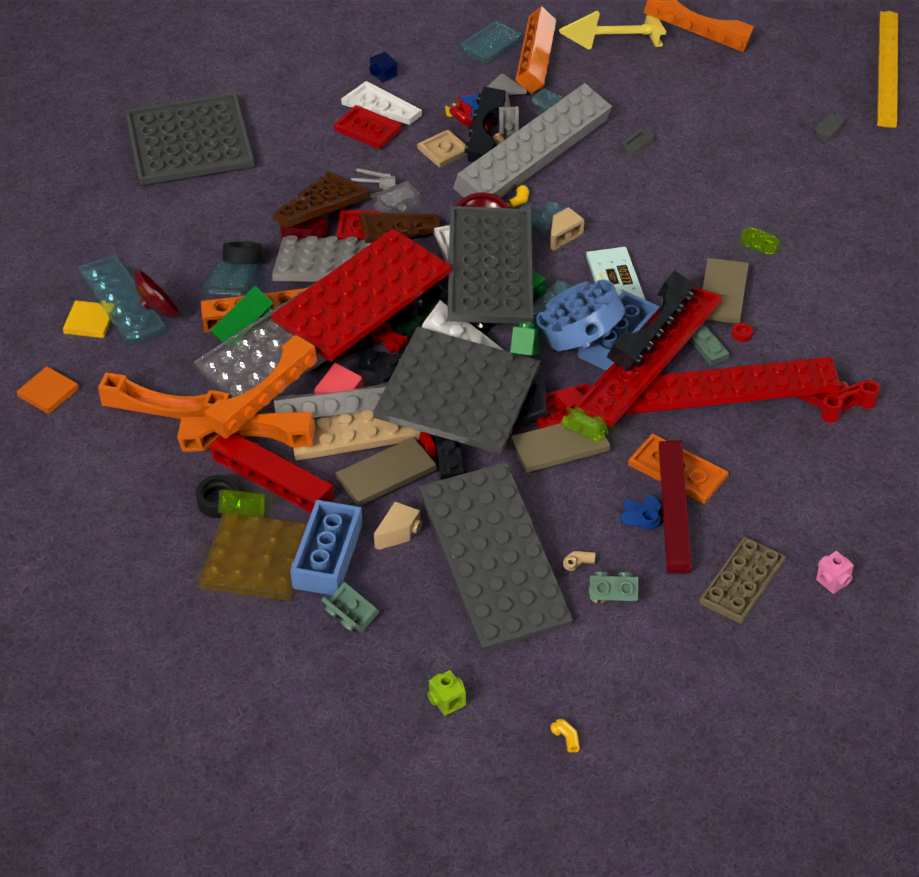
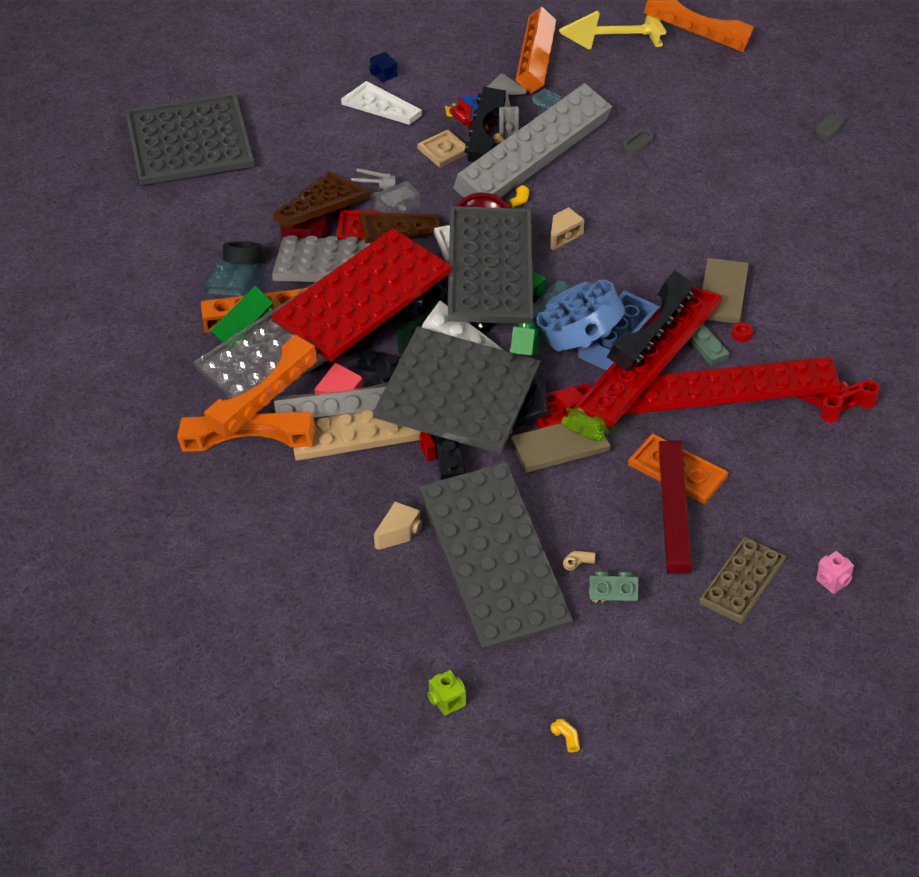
orange tile [16,366,79,414] -> none
yellow tile [63,300,116,338] -> none
clear light blue plate [78,254,167,346] -> none
orange arch [98,372,231,419] -> none
dark red dish [134,268,181,318] -> none
black tyre [195,475,240,518] -> none
clear yellow plate [198,512,308,602] -> none
red brick [210,433,334,513] -> none
clear neon green plate [218,489,265,517] -> none
medium blue brick [290,500,363,595] -> none
sand green bracket [321,582,380,633] -> none
red plate [334,105,402,150] -> none
dark tan tile [336,437,437,507] -> none
red piece [370,322,408,354] -> none
clear light blue plate [459,21,522,65] -> none
clear light blue plate [519,201,567,235] -> none
light aqua tile [586,247,645,300] -> none
blue plate [619,495,661,530] -> none
clear neon green plate [740,227,779,254] -> none
yellow plate [877,11,898,128] -> none

